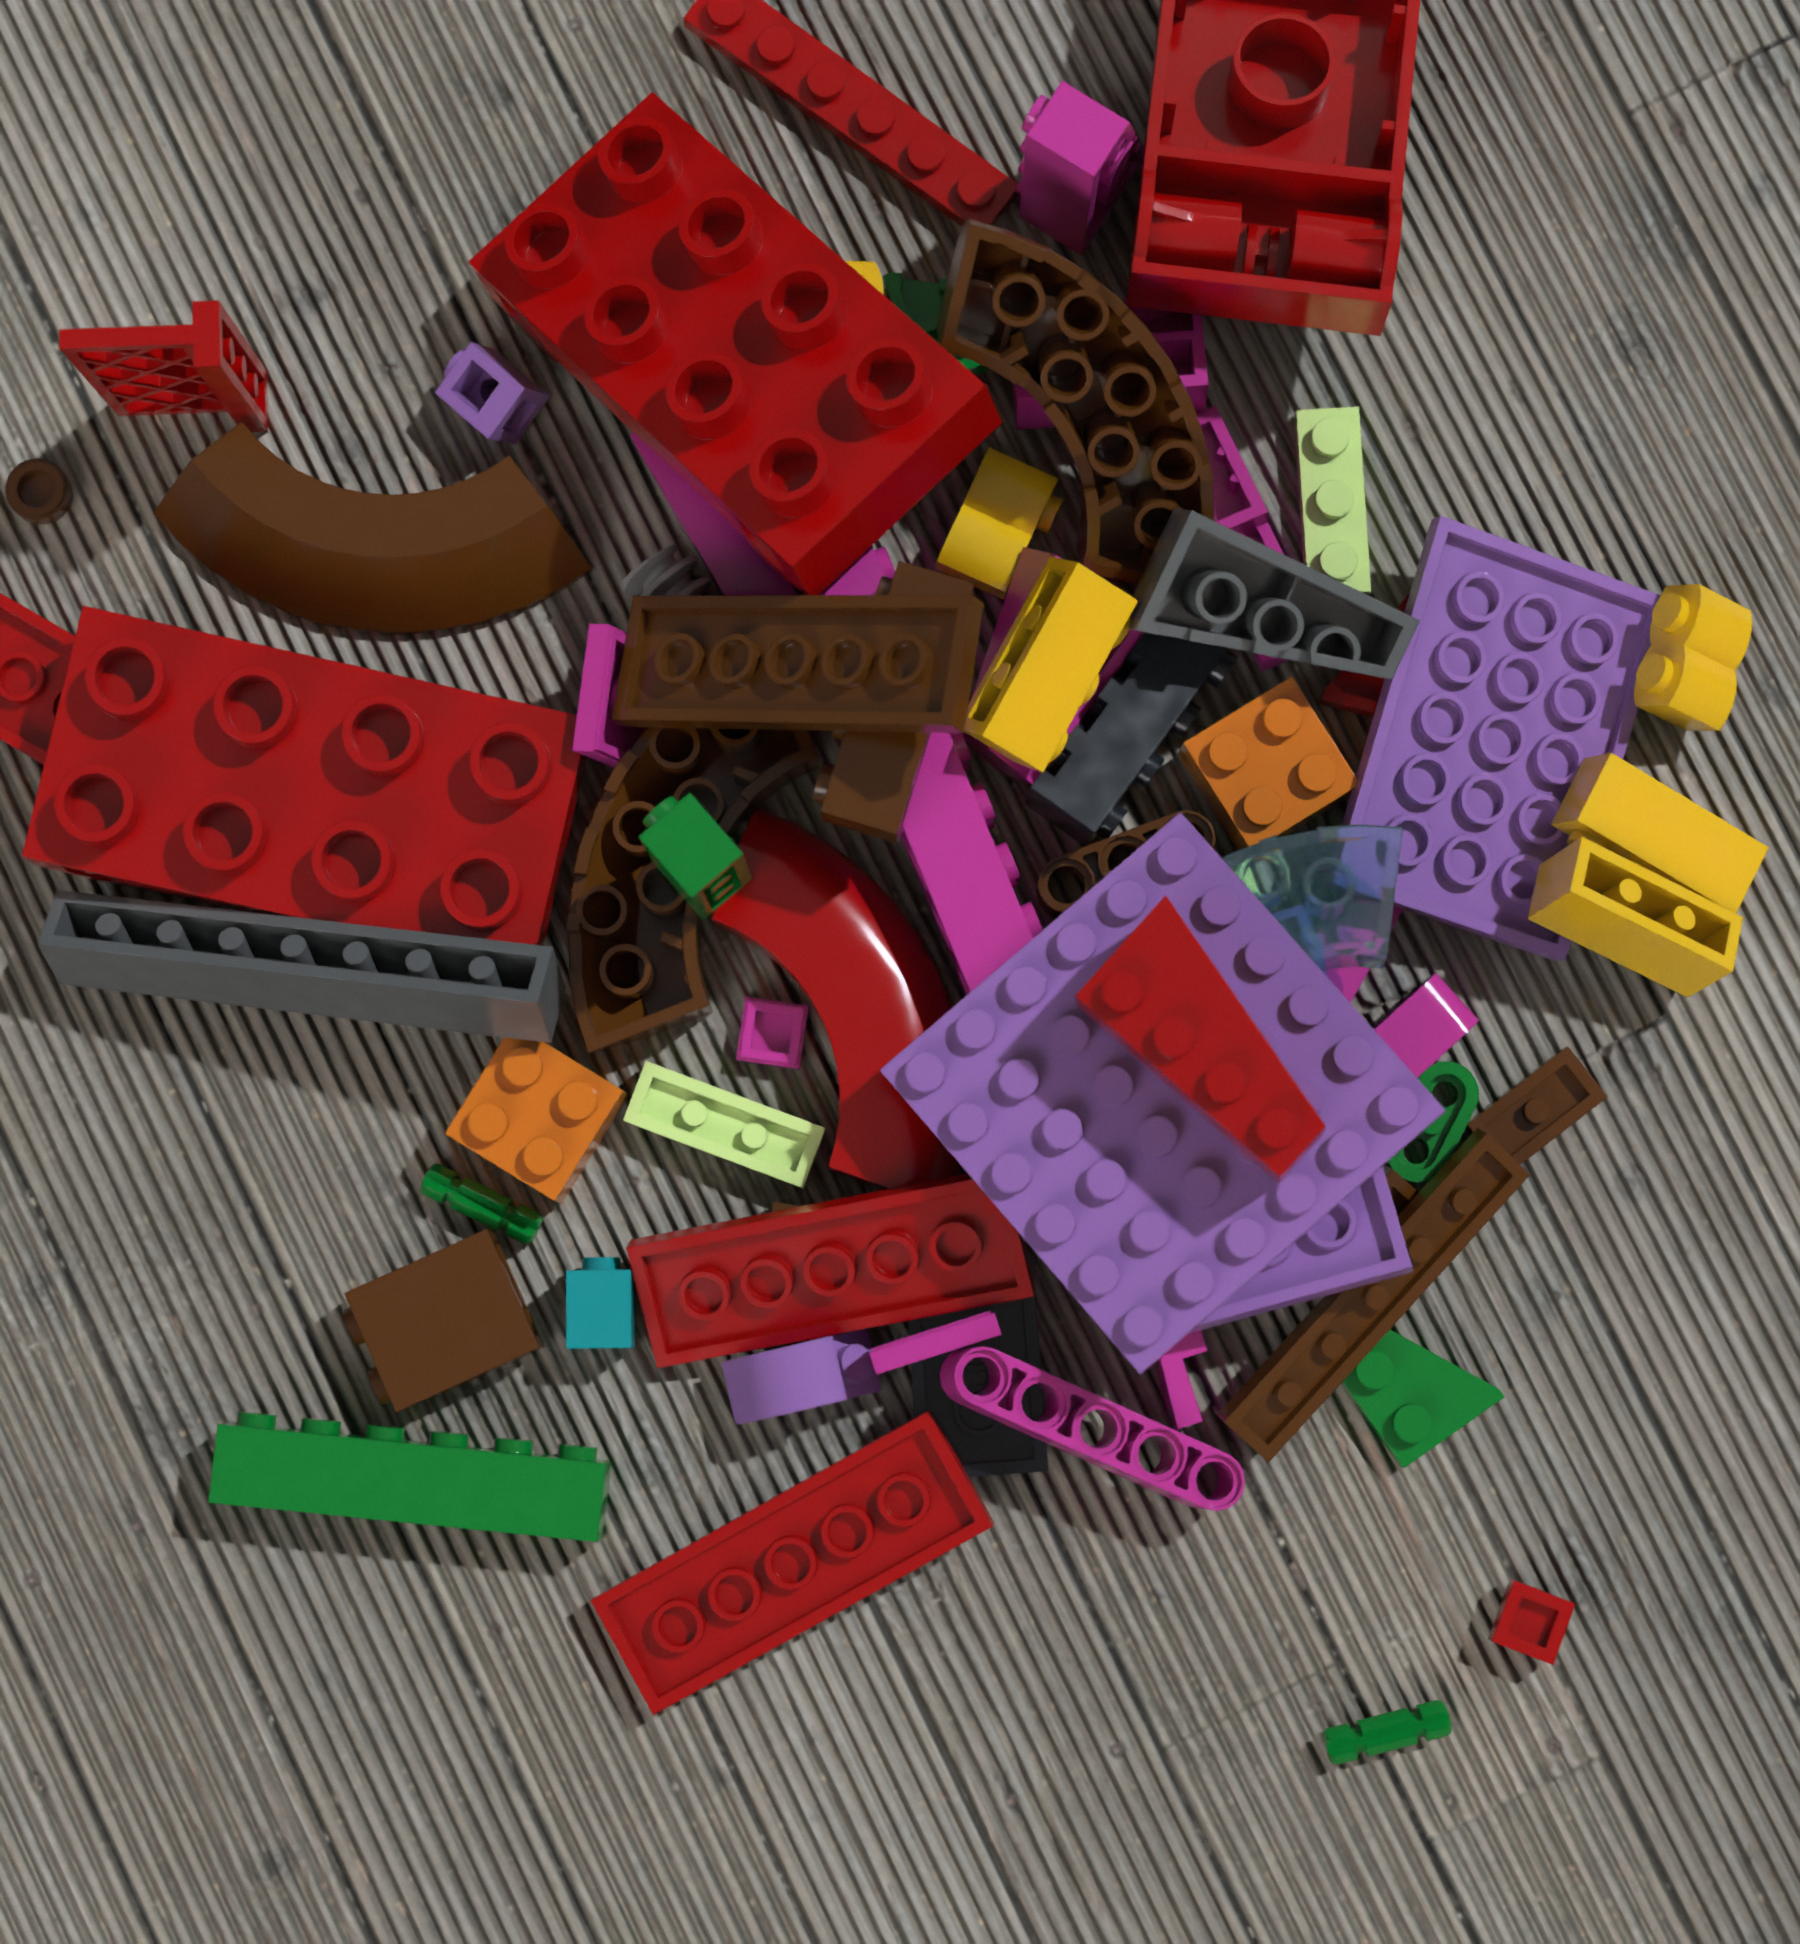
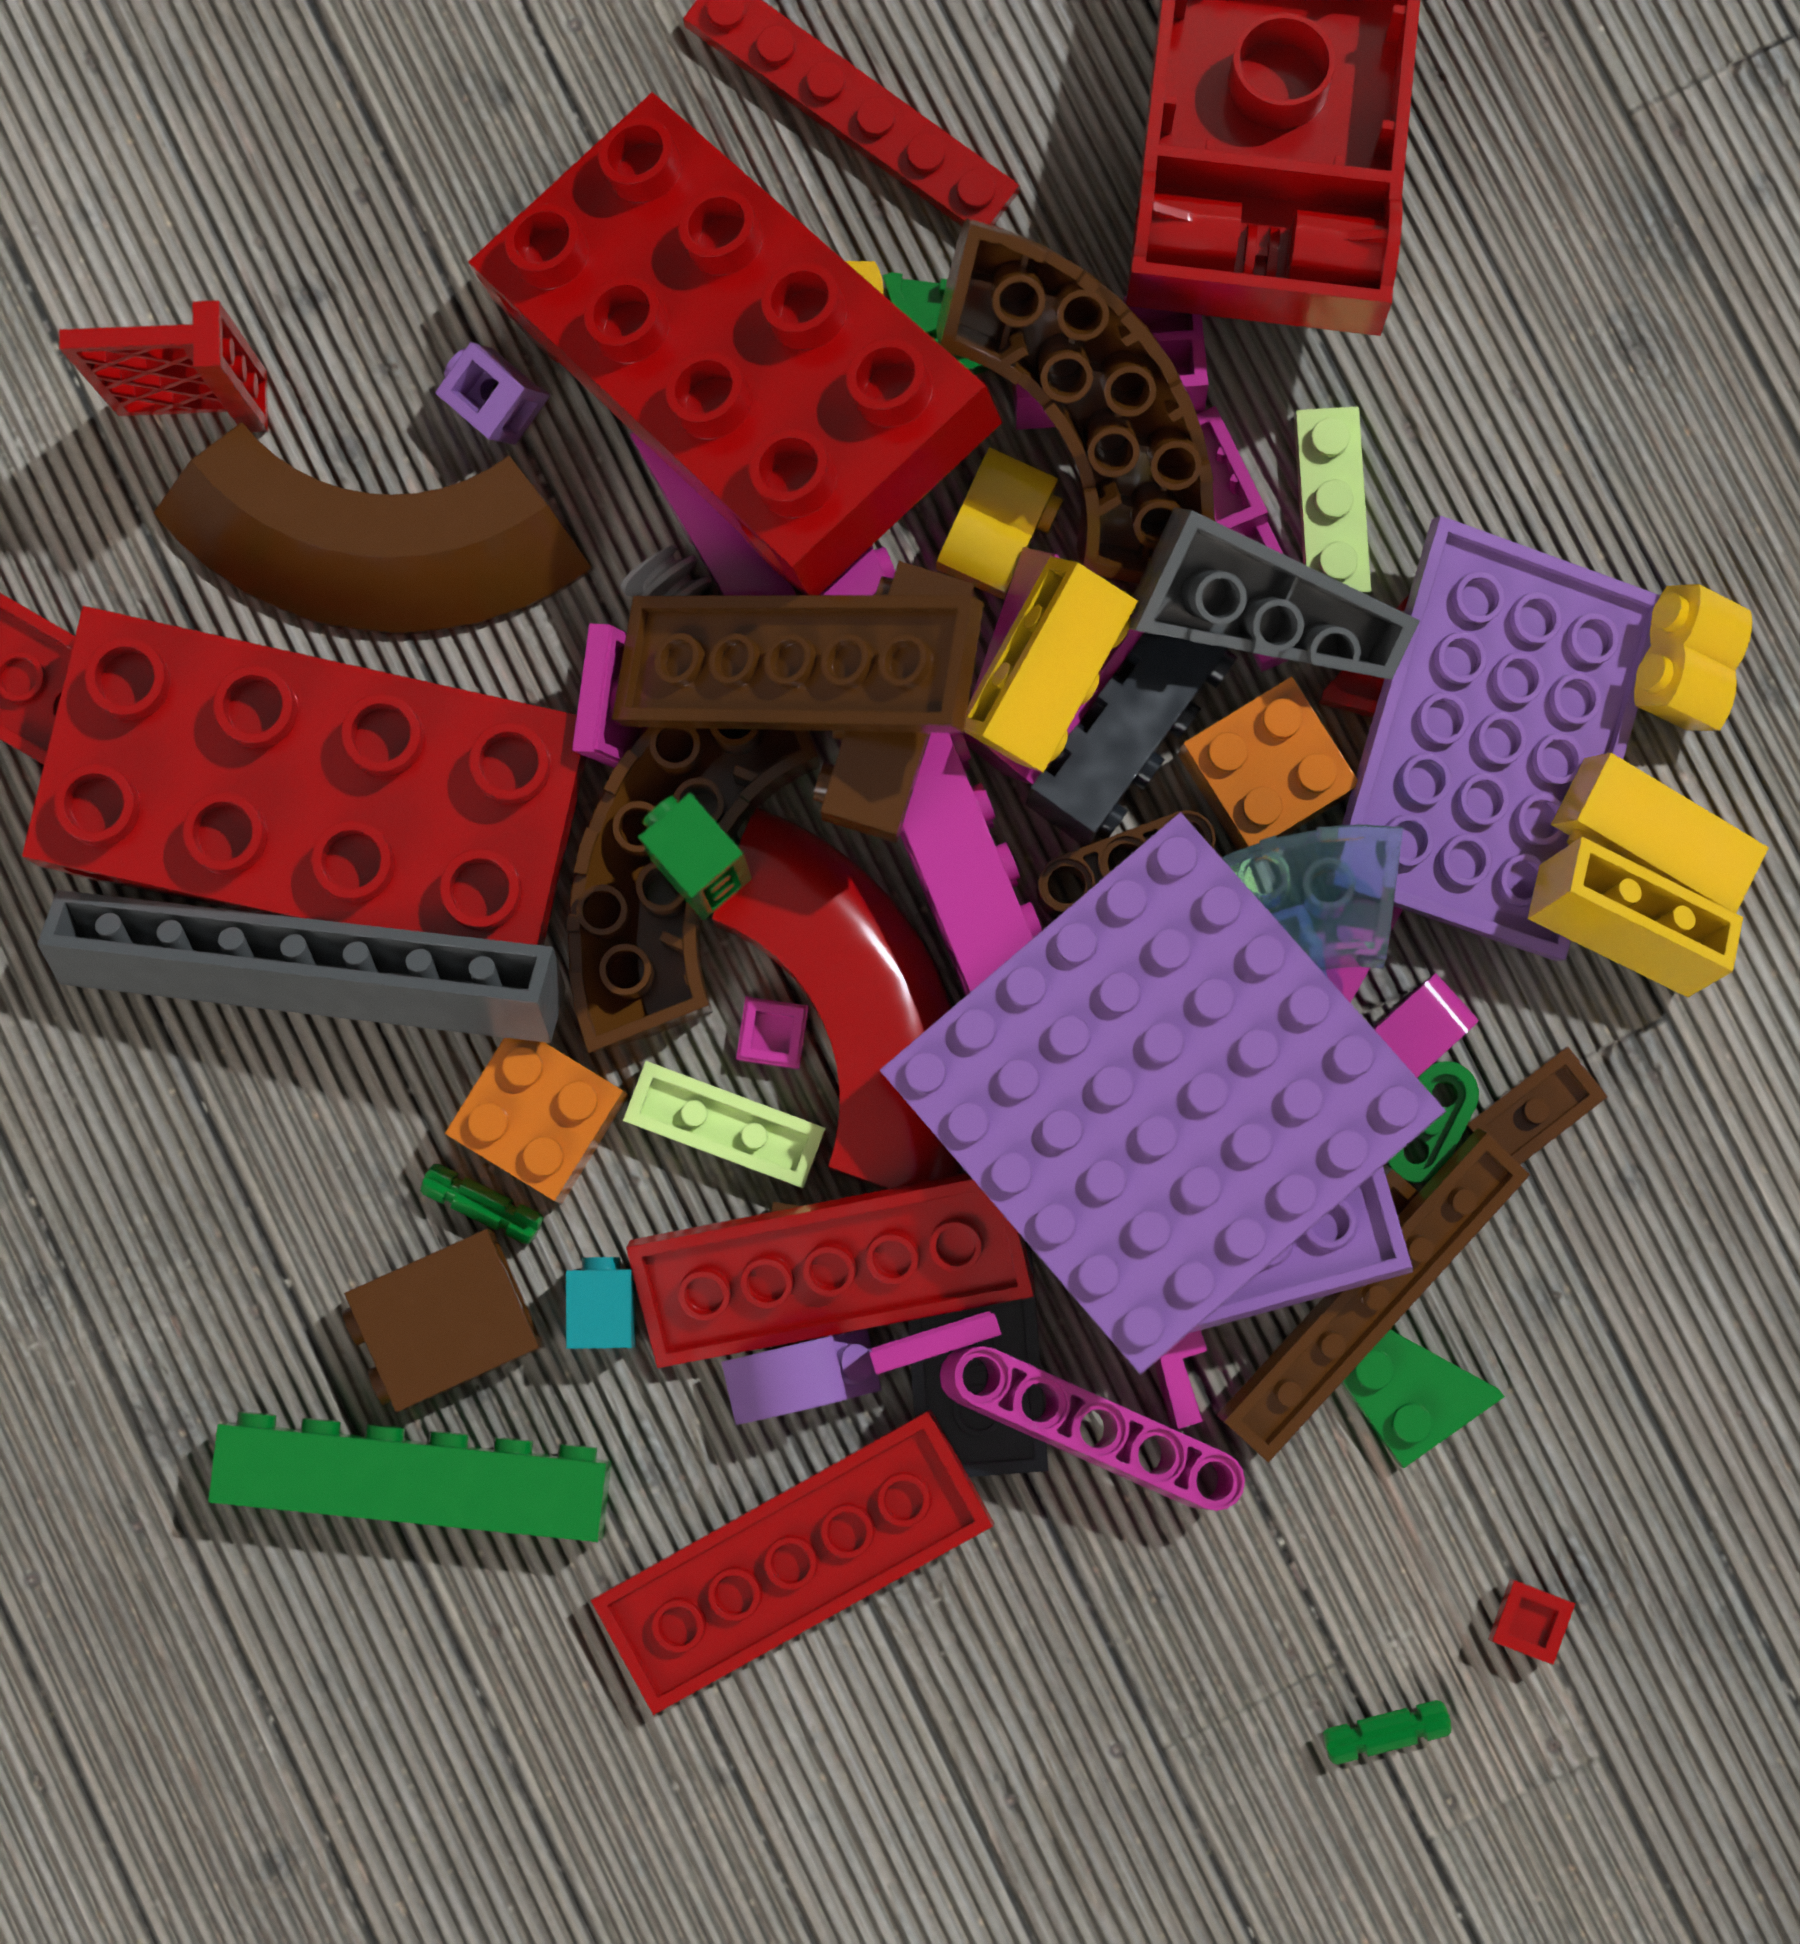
reddish brown tile [5,458,73,525] -> none
dark pink wedge [1016,81,1144,256] -> none
red wedge [1075,895,1326,1184] -> none

